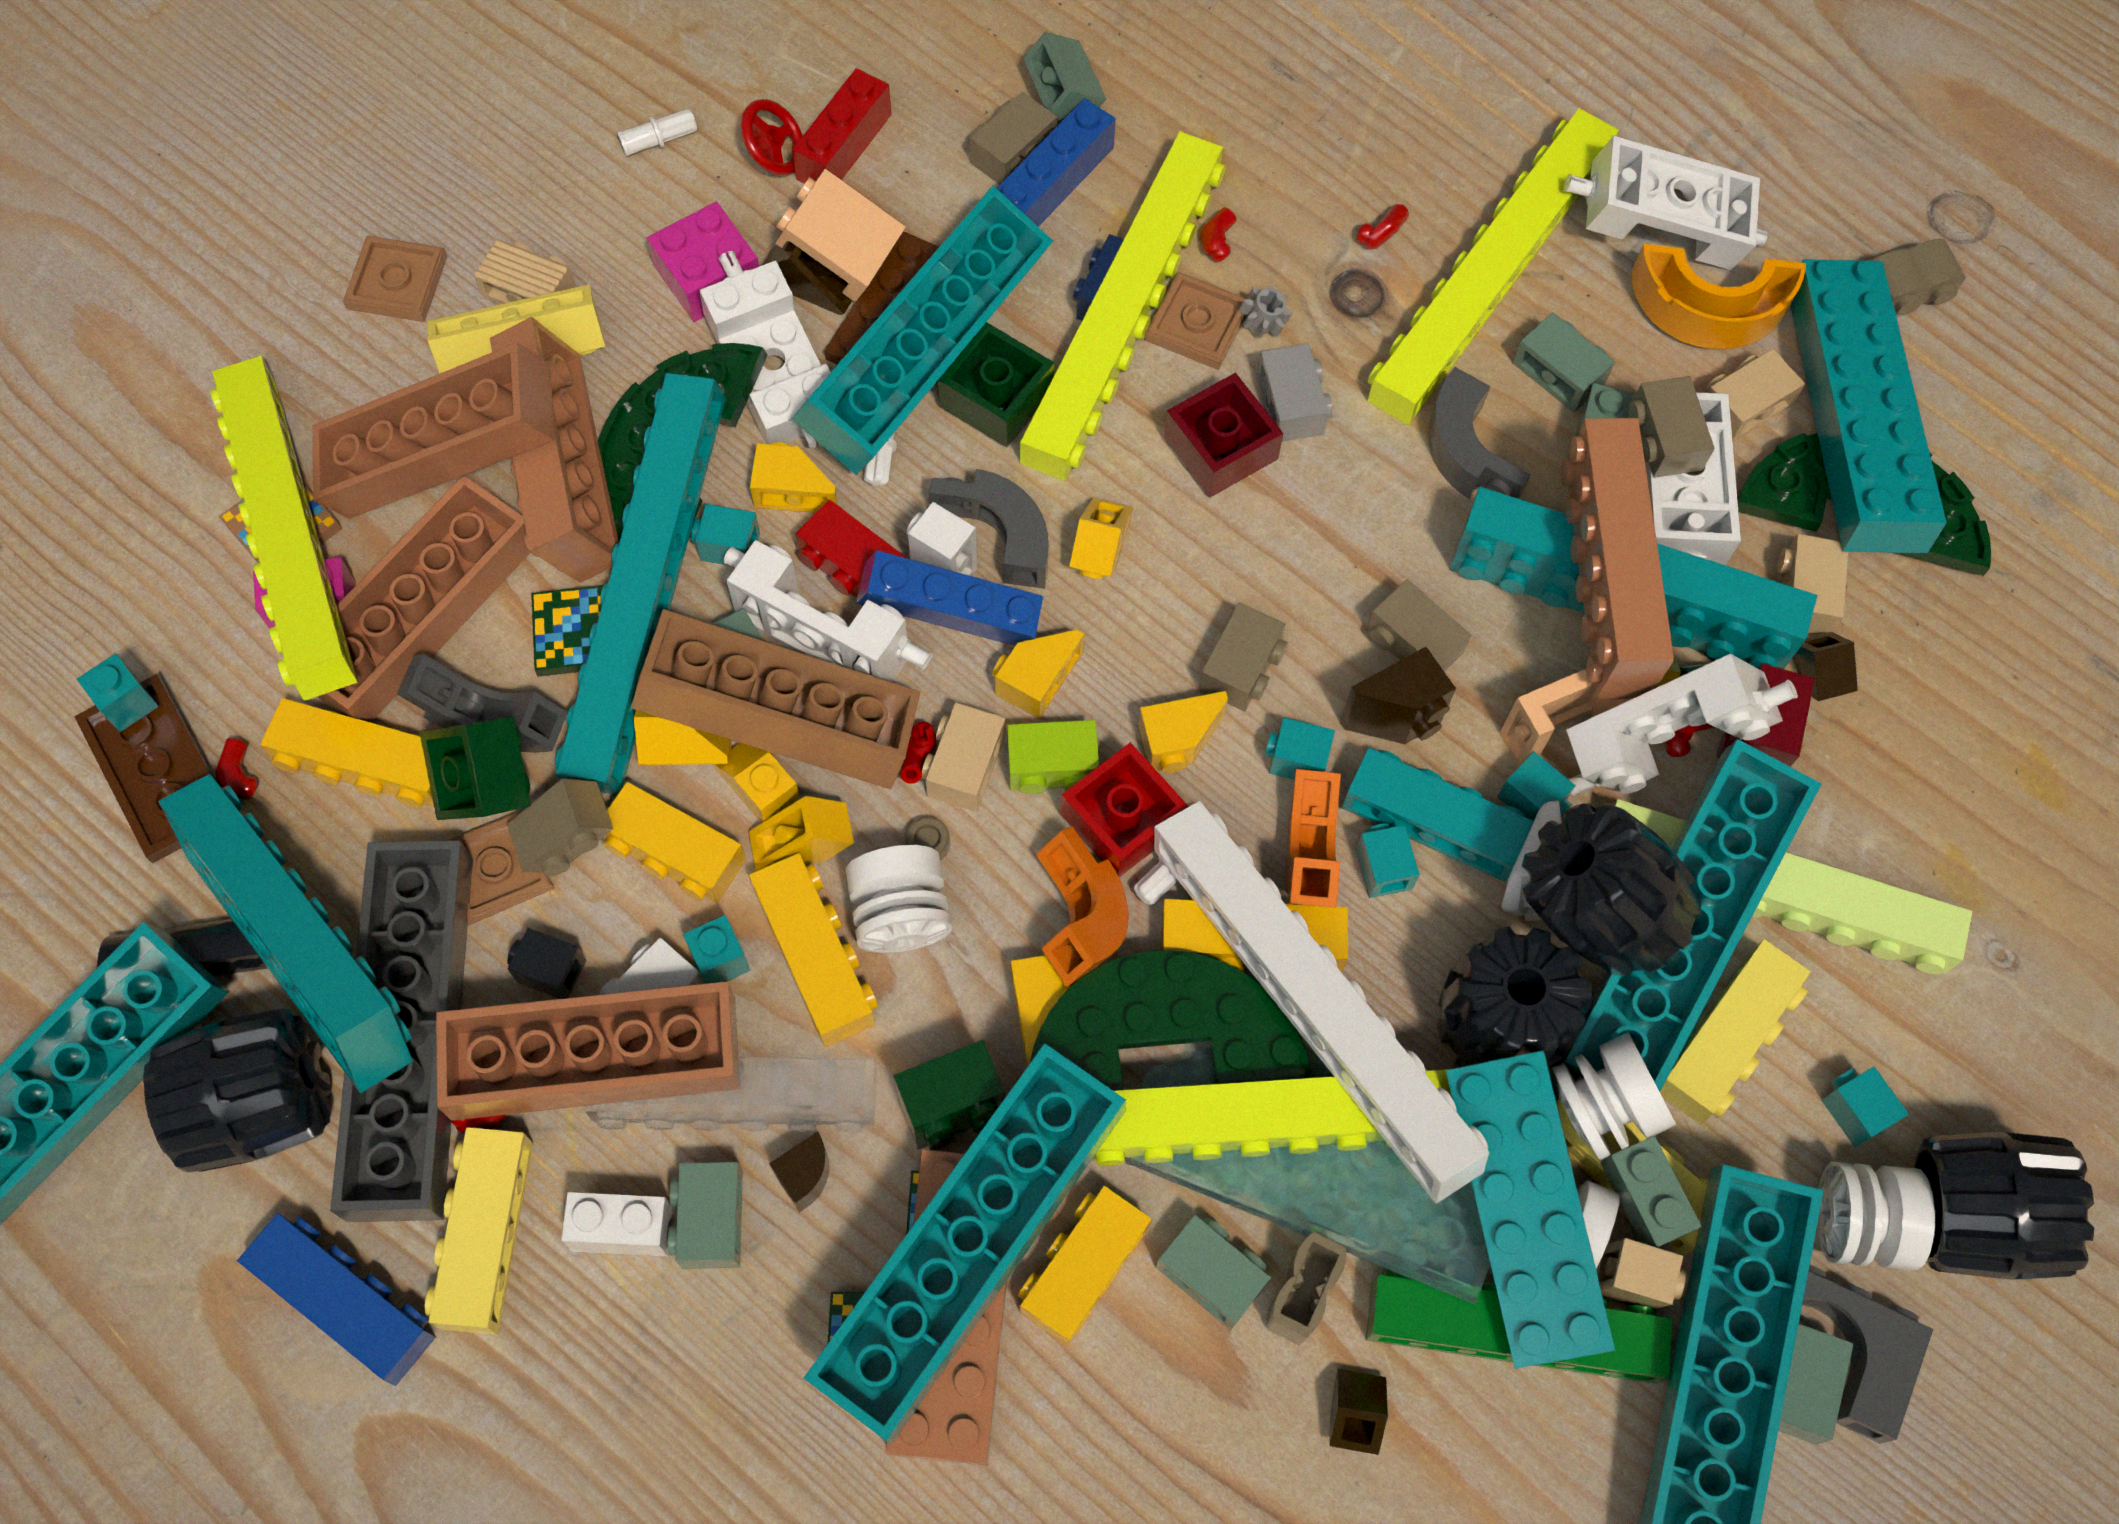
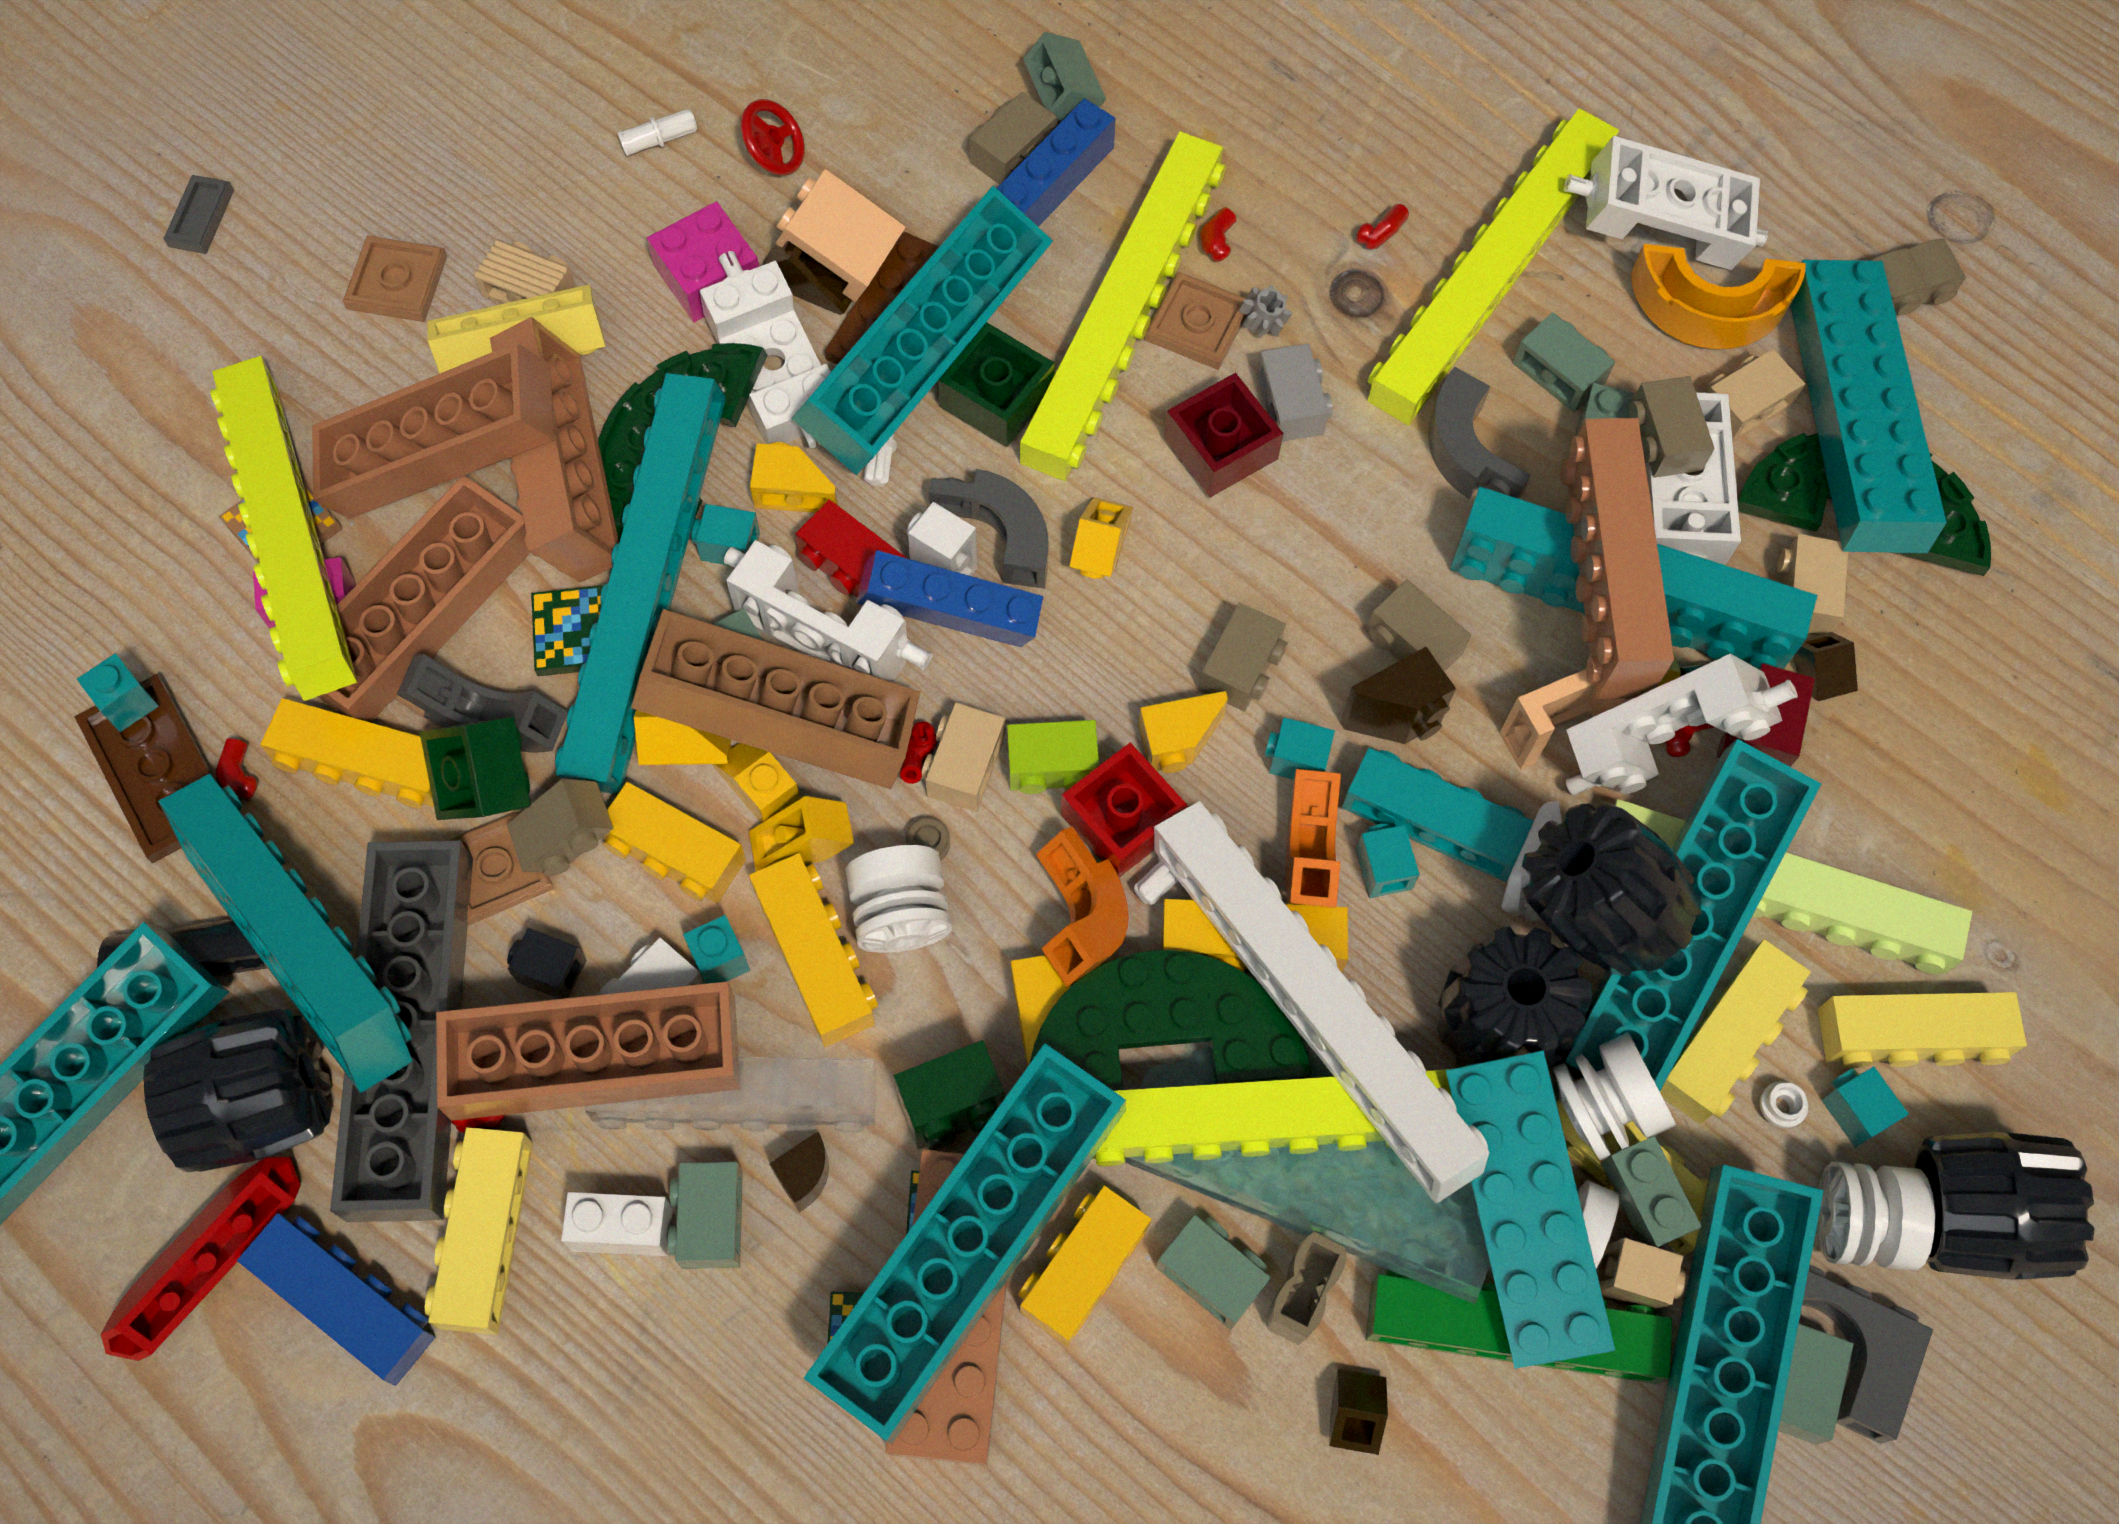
red brick [792,68,892,184] -> none
yellow slope [992,629,1085,719] -> none
dark blue plate [1073,234,1124,321] -> none
teal brick [1497,751,1576,821] -> none
none -> red brick [101,1157,301,1361]
none -> dark grey tile [163,175,234,254]
none -> white plate [1760,1081,1808,1128]
none -> light yellow brick [1817,992,2027,1068]

